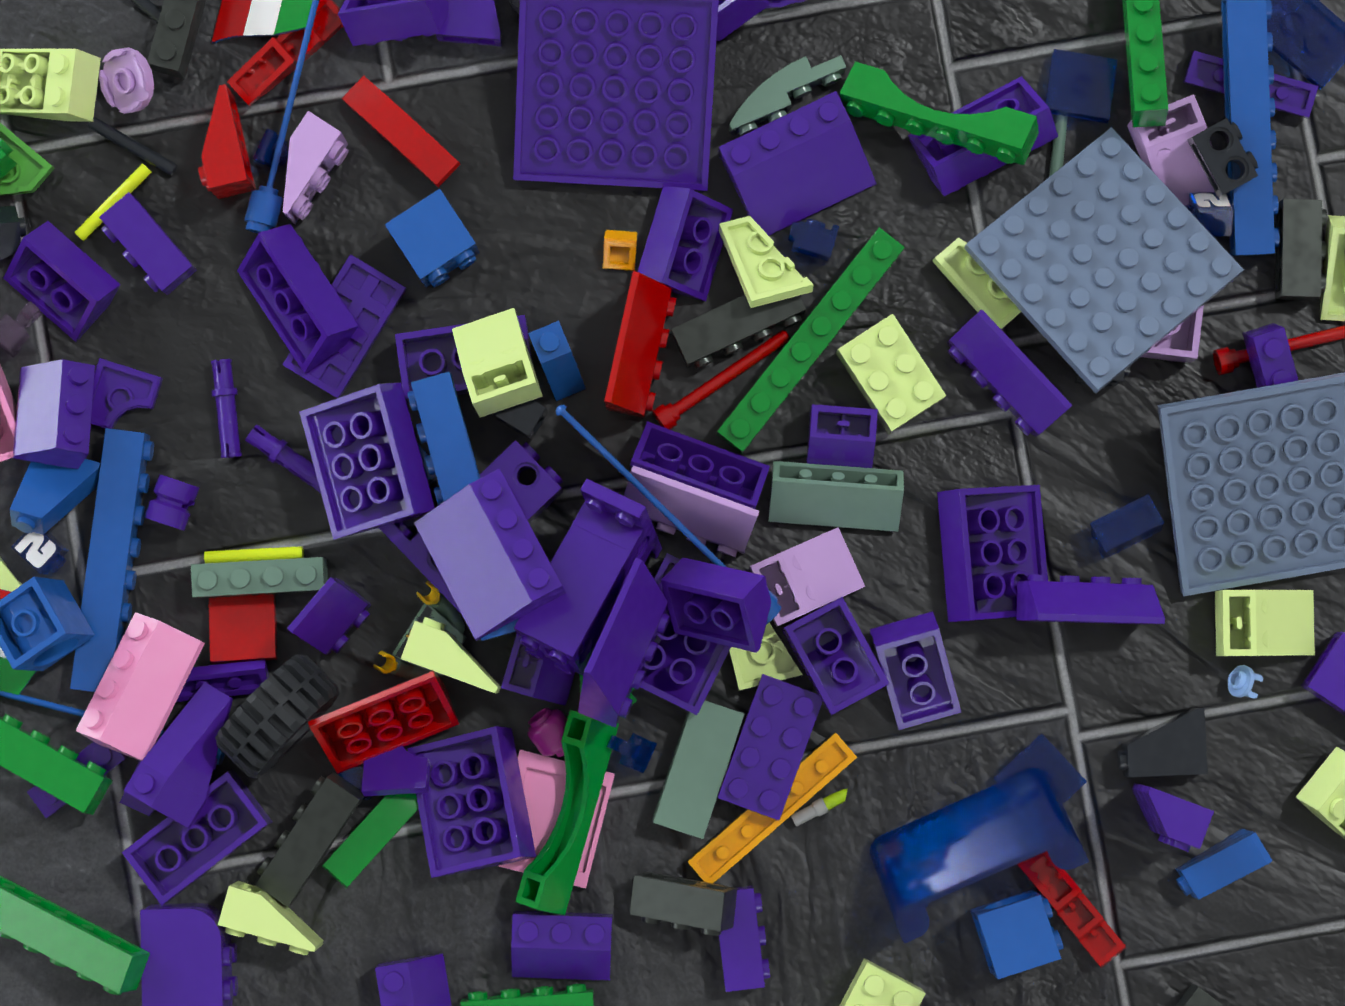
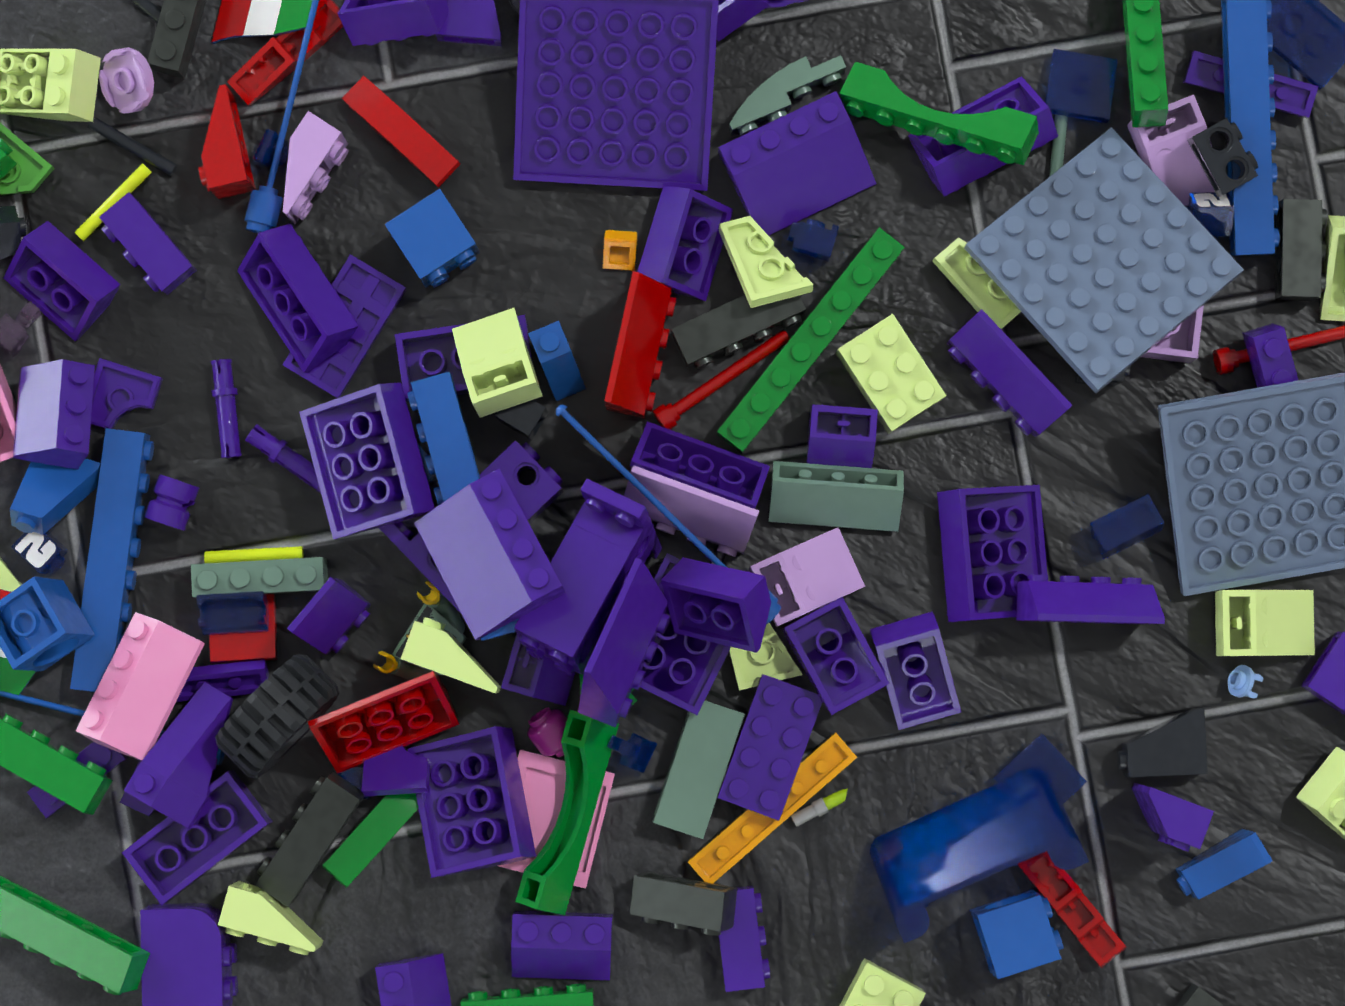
none -> clear blue hinge [197,591,269,635]

